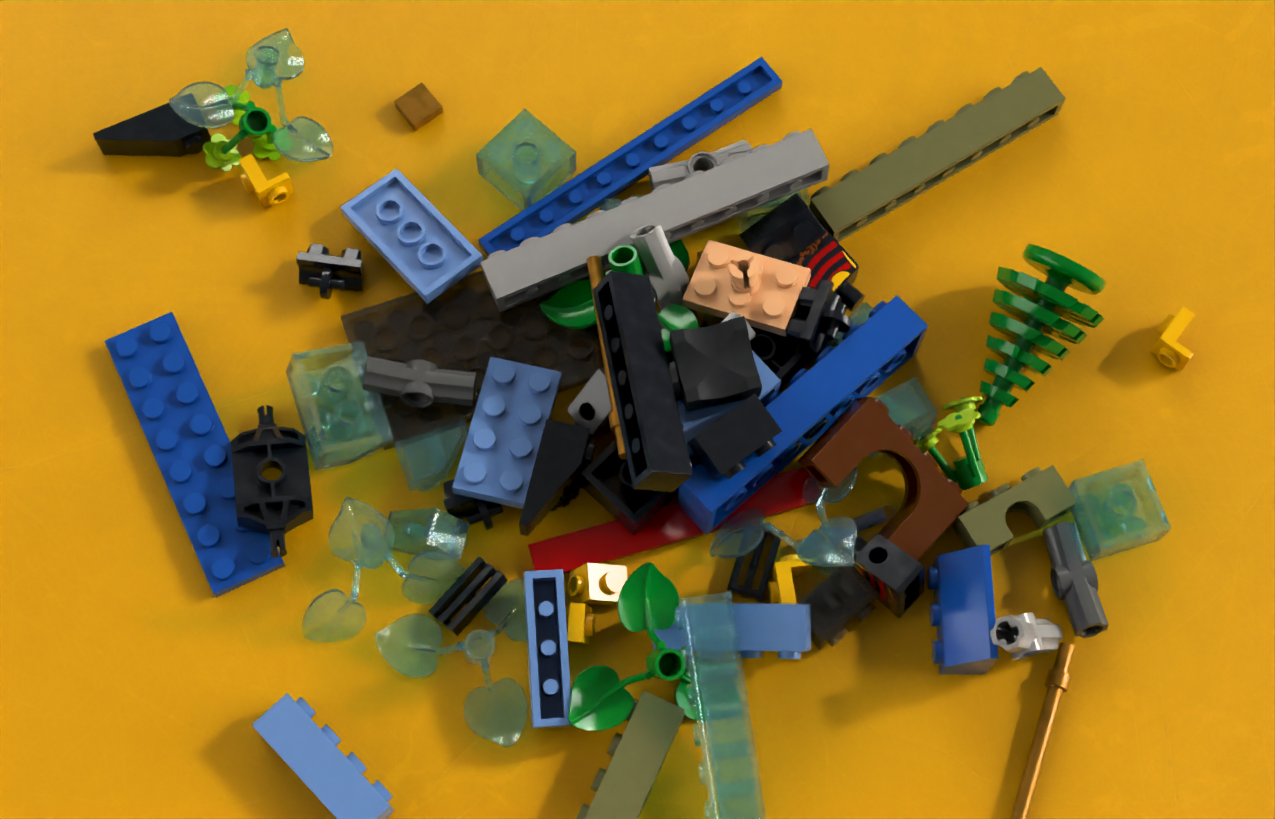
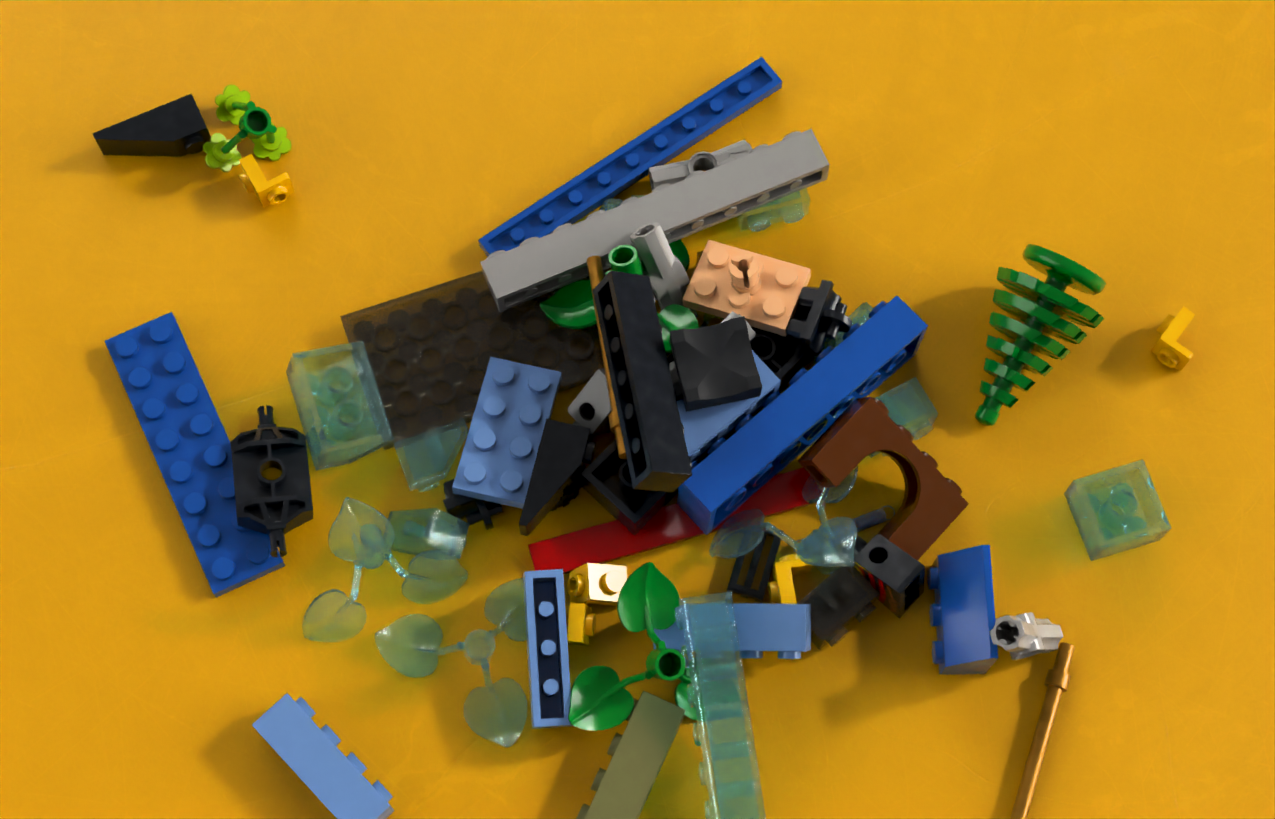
clear light blue plant [169,28,333,162] -> none
black hips [296,243,364,299] -> none
medium blue plate [340,168,483,304] -> none
dark grey piece [362,356,476,408] -> none
pearl gold tile [394,82,443,131] -> none
black tile [428,557,508,636] -> none
clear light blue brick [476,108,577,211] -> none
black brick [687,394,782,480] -> none
black brick [739,193,826,262] -> none
torso [788,226,865,312] -> none
olive brick [809,67,1066,242] -> none
plant [915,396,988,491] -> none
olive arch [953,465,1077,556] -> none
dark grey piece [1042,522,1109,638] -> none

